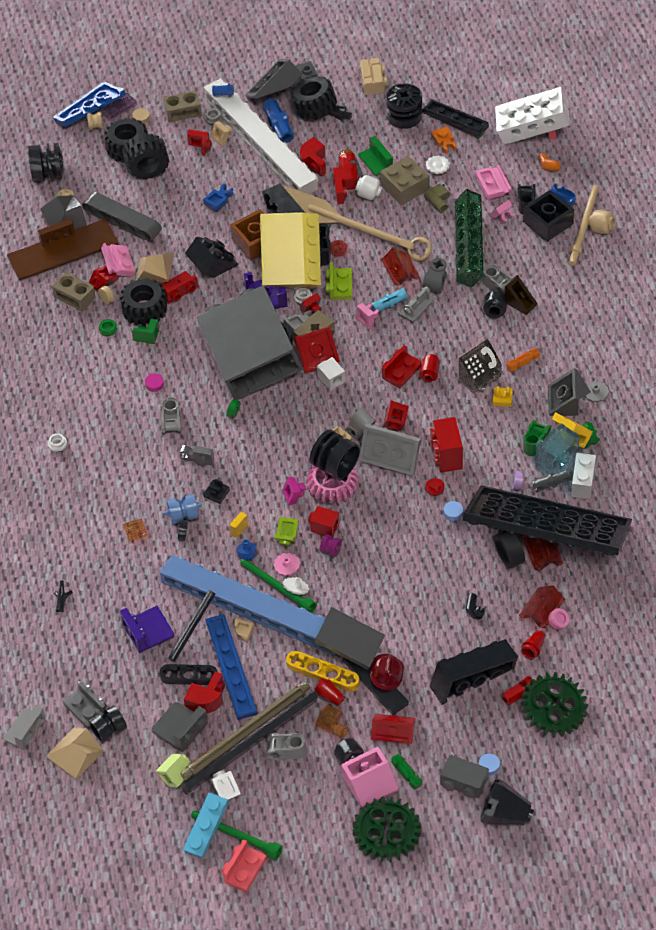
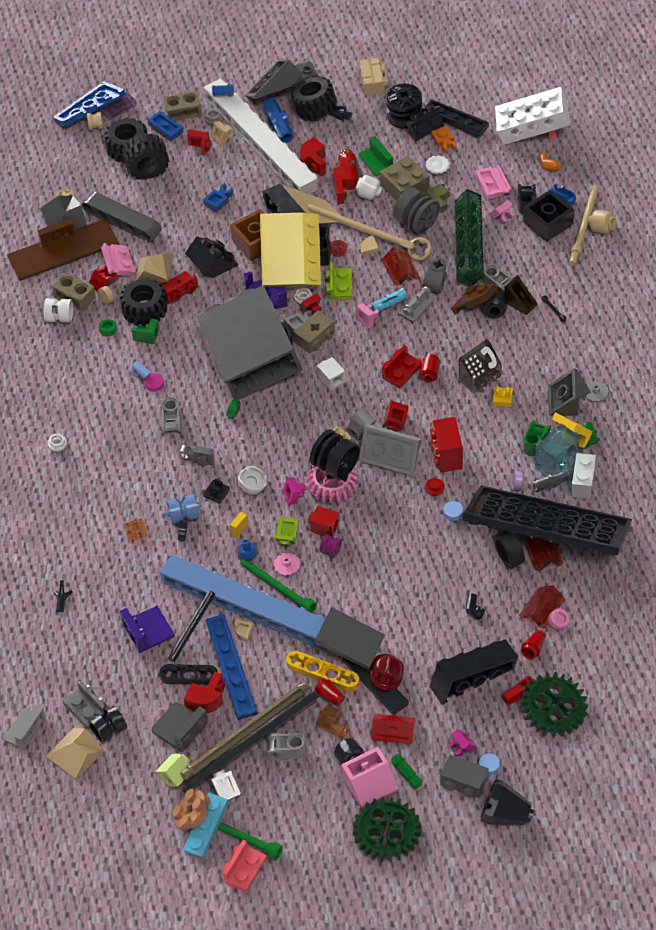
black wheel [28,142,64,182] -> none
tan tile [132,108,150,124] -> none
white piece [283,577,310,595] -> none
red tile [294,326,340,373] -> none
orange axle [506,348,540,372] -> none
none -> white wheel [44,298,73,323]
none -> light blue tile [130,361,151,378]
none -> blue plate [147,111,184,141]
none -> nougat plate [172,789,210,832]
none -> white hair [238,466,267,495]
none -> tan tile [361,235,379,256]
none -> dark grey wheel [393,187,440,234]
none -> black bracket [406,105,444,141]
none -> dark pink tile [449,729,477,756]
none -> reddish brown wing [451,283,498,314]
none -> black hinge [541,295,567,322]

